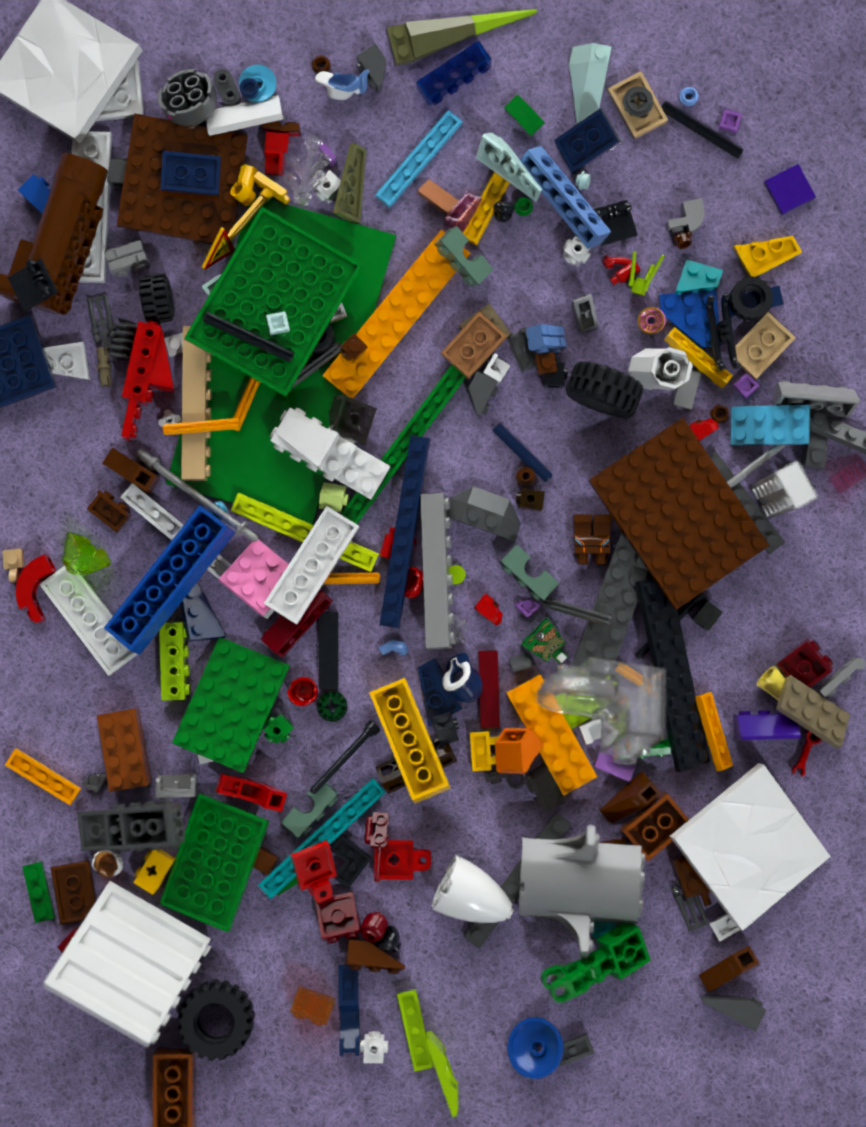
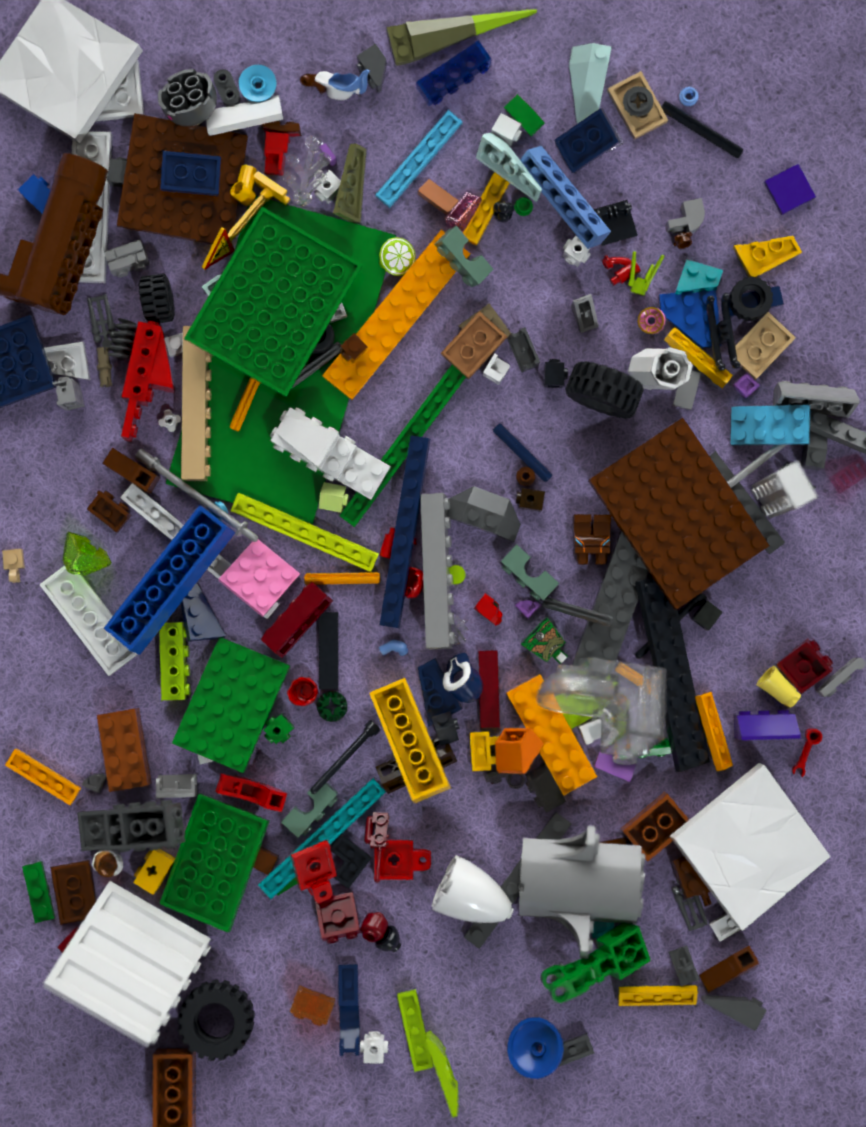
black hinge [8,259,59,312] -> none
red arch [16,554,57,623] -> none
light orange axle [163,418,240,435] -> none
black axle [203,312,294,362] -> none
dark blue tile [240,78,259,99] -> none
white plate [264,506,360,625] -> none
light aqua tile [266,311,290,335] -> none
reddish brown plate [312,56,331,74] -> none
clear smoke slope [328,395,377,445] -> none
reddish brown slope [344,940,405,974] -> none
dark grey slope [468,371,499,418] -> none
dark grey slope [509,653,532,672] -> none
medium blue brick [526,324,567,355] -> none
reddish brown plate [534,352,557,375] -> none
light aqua plate [576,171,590,190] -> none
reddish brown slope [599,771,661,823] -> none
red rock [689,418,719,442] -> none
reddish brown plate [710,405,729,424] -> none
medium lavender tile [718,109,742,133] -> none
dark tan plate [776,675,850,749] -> none
none -> light grey hinge [53,377,85,411]
none -> reddish brown arm [300,74,327,94]
none -> dish [379,237,416,276]
none -> white brick [491,113,522,146]
none -> yellow plate [618,985,698,1006]
none -> dark grey hips [668,945,700,986]

